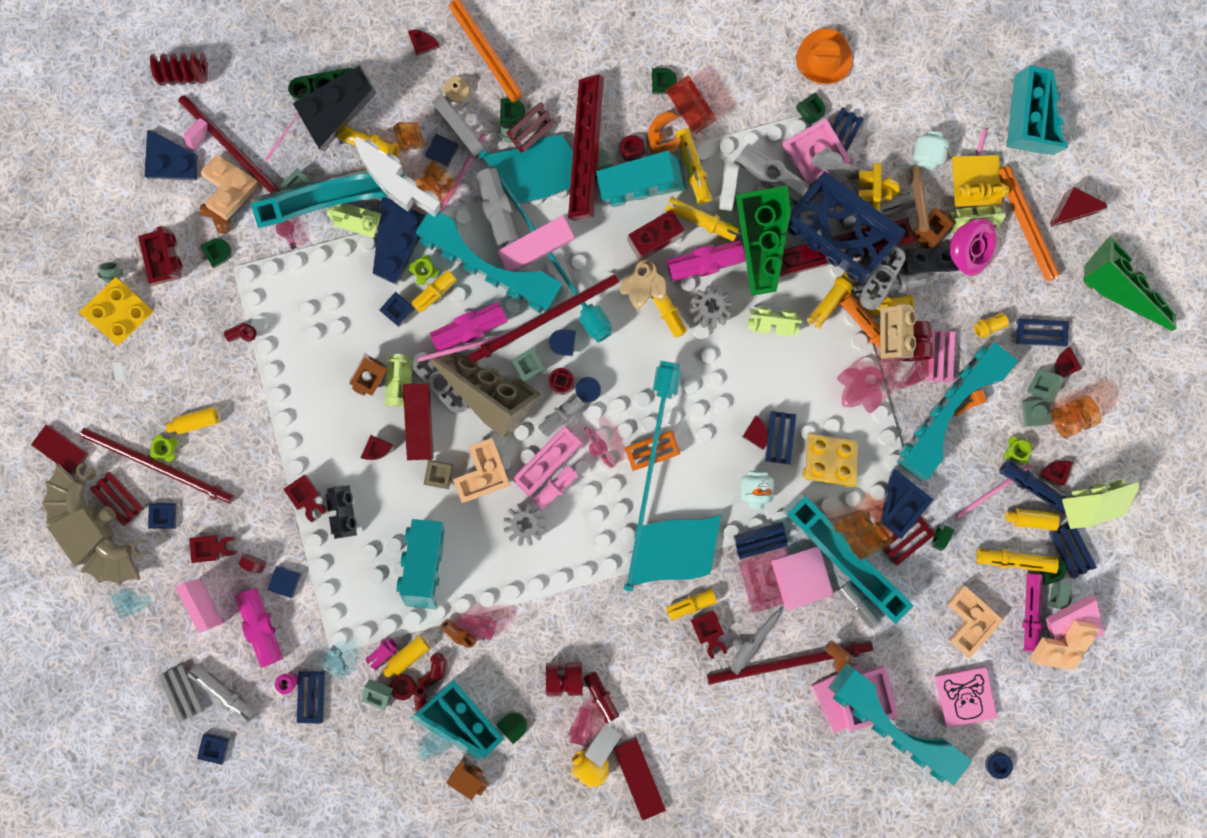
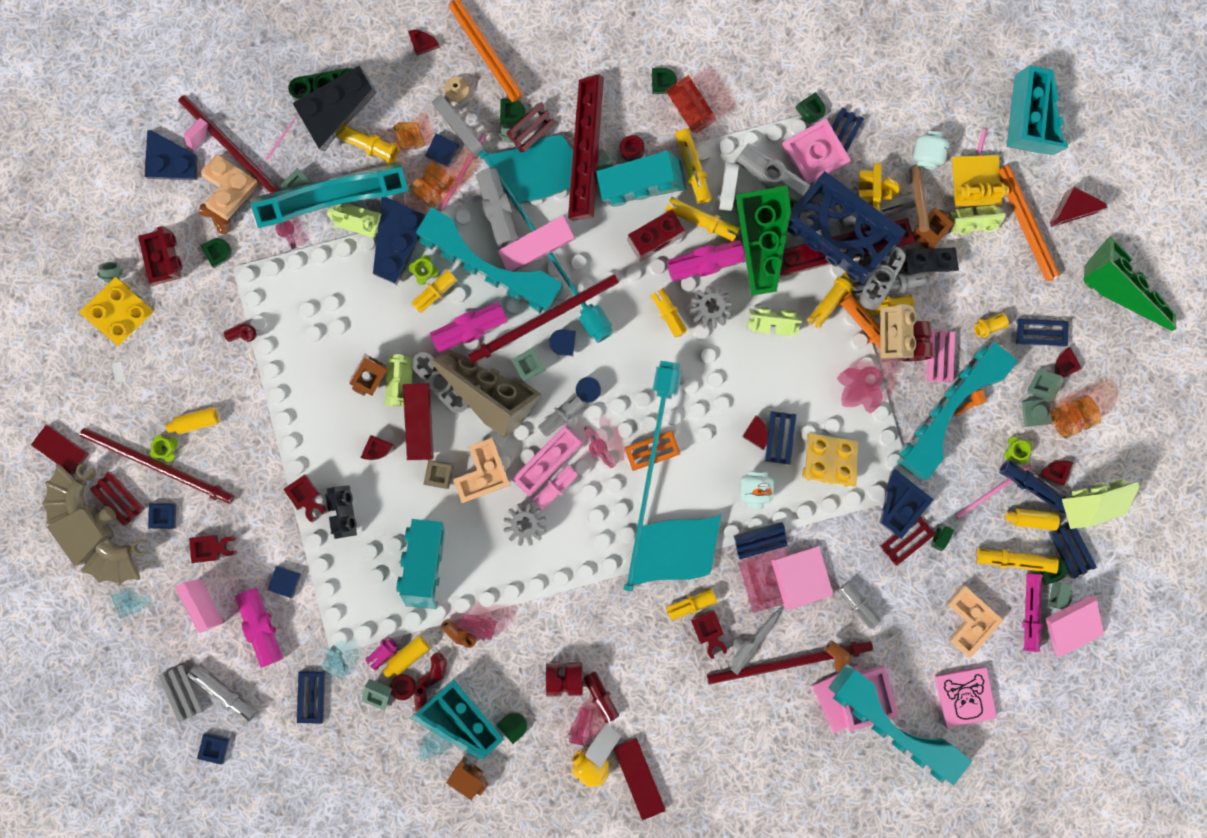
dark red piece [150,52,208,86] -> none
dark red tile [239,554,266,573] -> none
dark pink pin [275,673,298,694] -> none
white slope [355,137,441,217] -> none
dark blue tile [379,291,415,327] -> none
bright pink axle [417,335,503,362] -> none
dark red wheel [548,368,575,395] -> none
tan plate [620,260,667,310] -> none
orange head [647,112,682,154] -> none
teal arch [782,493,914,624] -> none
orange hat [796,28,853,85] -> none
light grey piece [810,148,860,180] -> none
clear orange plate [834,510,893,561] -> none
clear pink slope [896,361,926,390] -> none
dark pink hat [950,218,997,276] -> none
dark blue tile [985,752,1013,779] -> none
light nougat plate [1030,620,1100,670] -> none

